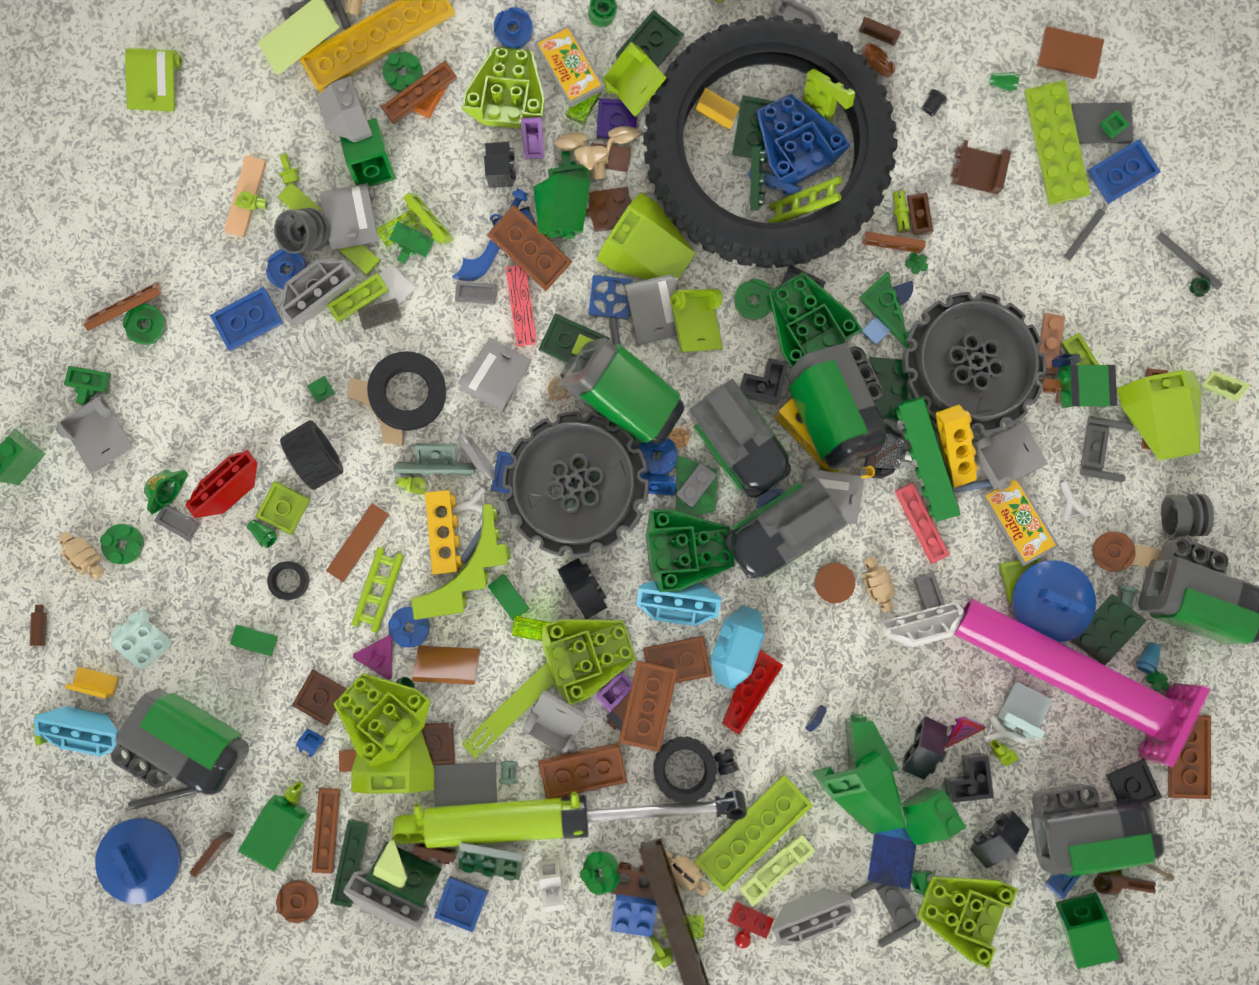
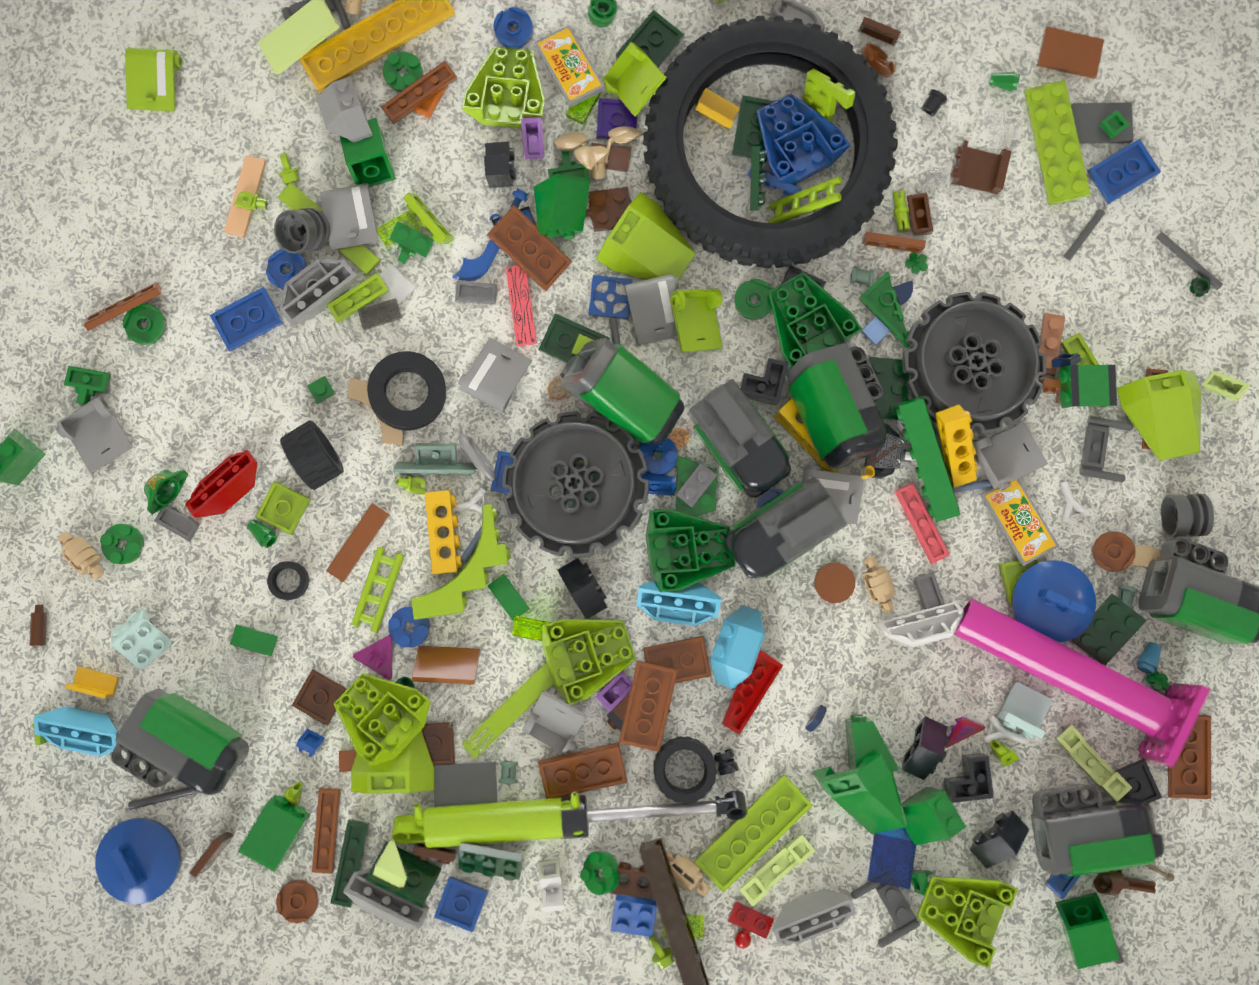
none -> sand green bush [850,266,874,287]
none -> yellowish green slope [1056,725,1132,802]

